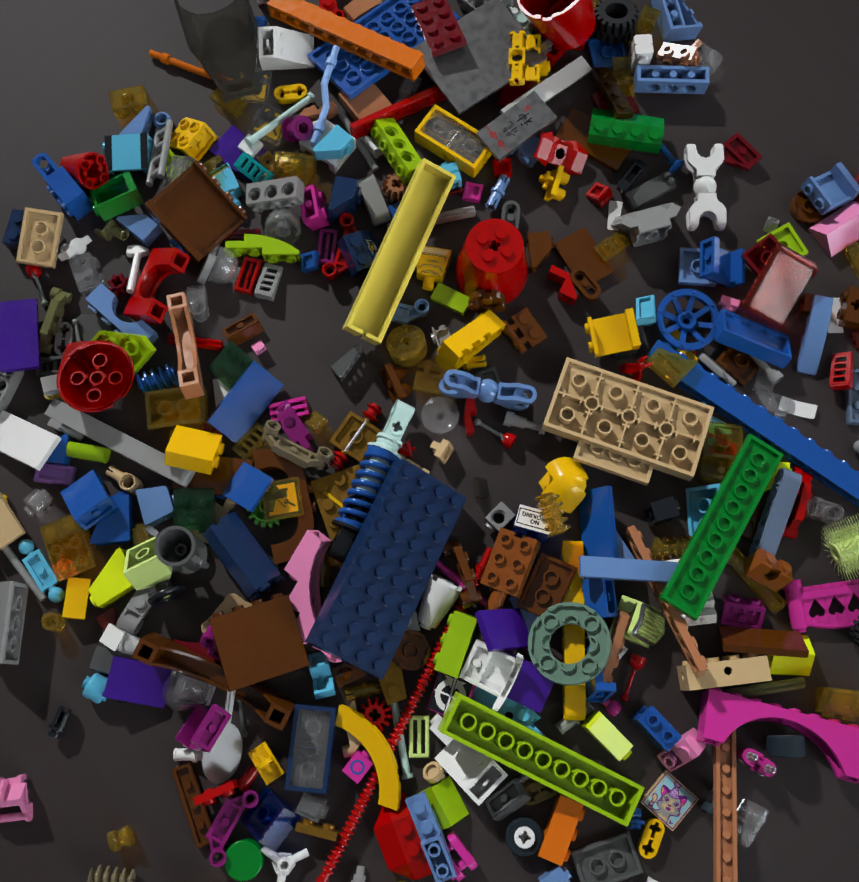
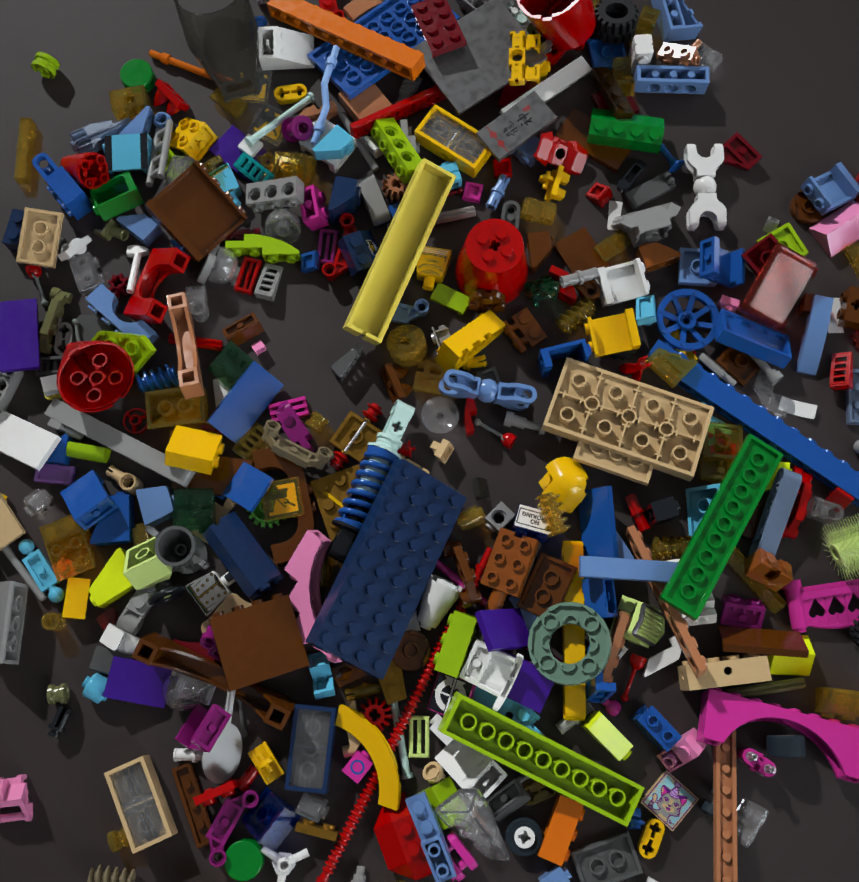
none -> clear yellow piece [14,118,36,184]
none -> lime wheel [31,52,60,79]
none -> olive wheel [47,683,70,705]
none -> sand blue piece [69,117,132,154]
none -> brick [104,754,178,854]
none -> green head [120,59,156,95]
none -> red piece [123,408,150,435]
none -> red tile [153,79,190,115]
none -> white torso [185,571,235,617]
none -> light grey slope [400,119,420,153]
none -> clear wedge [435,787,510,861]
none -> clear yellow brick [457,505,486,531]
none -> clear yellow axle [520,197,557,226]
none -> clear green plate [524,275,561,308]
none -> blue panel [537,338,592,378]
none -> clear yellow piece [555,297,597,337]
none -> light grey pin [559,267,599,288]
none -> white panel [595,258,650,307]
none -> red axle [625,494,651,532]
none -> dark orange slope [635,242,681,274]
none -> white piece [642,635,682,677]
none -> red slope [824,487,855,512]

